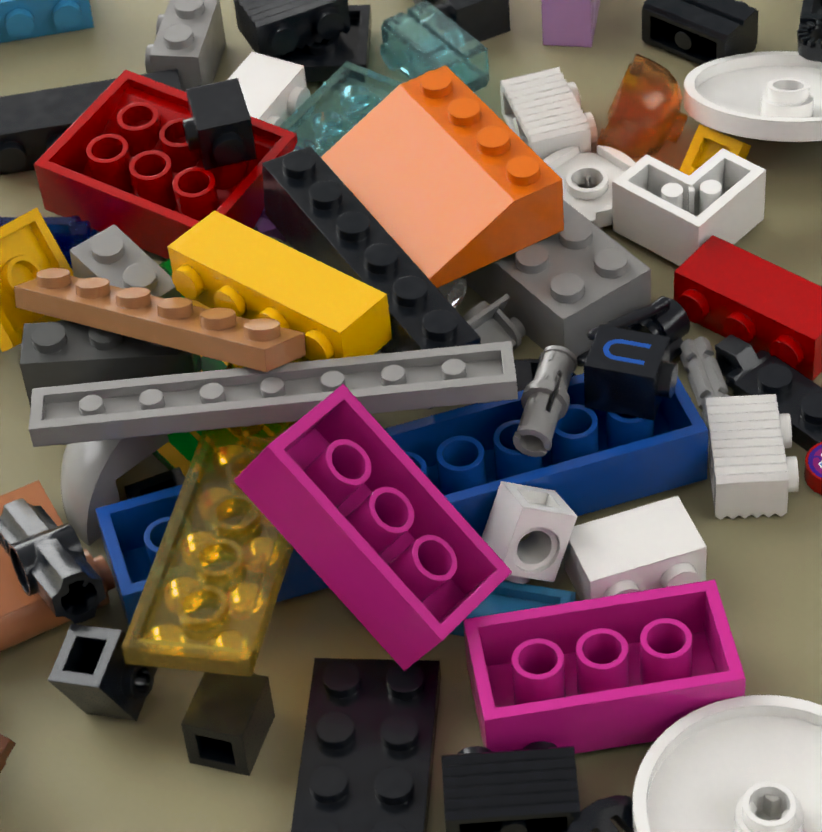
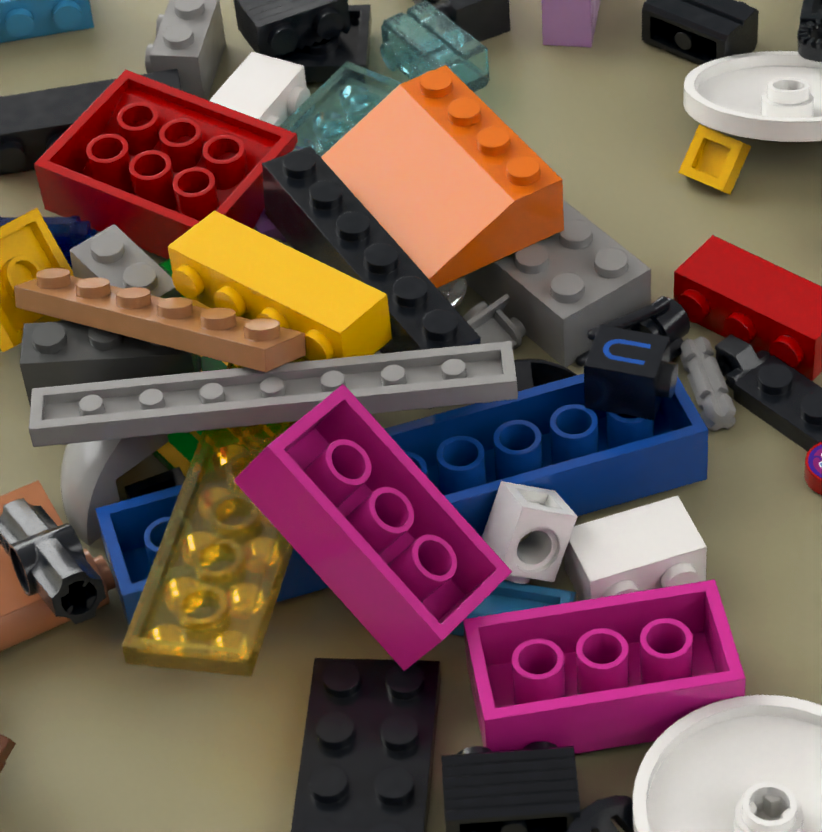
black brick [48,624,159,721] -> none
black brick [181,664,275,776] -> none
black brick [182,78,257,170] -> none
white brick [500,67,598,160] -> none
light grey pin [513,345,577,457] -> none
white plate [543,145,635,230] -> none
clear orange cylinder [595,53,688,161] -> none
white brick [612,148,766,266] -> none
white brick [704,394,799,520] -> none

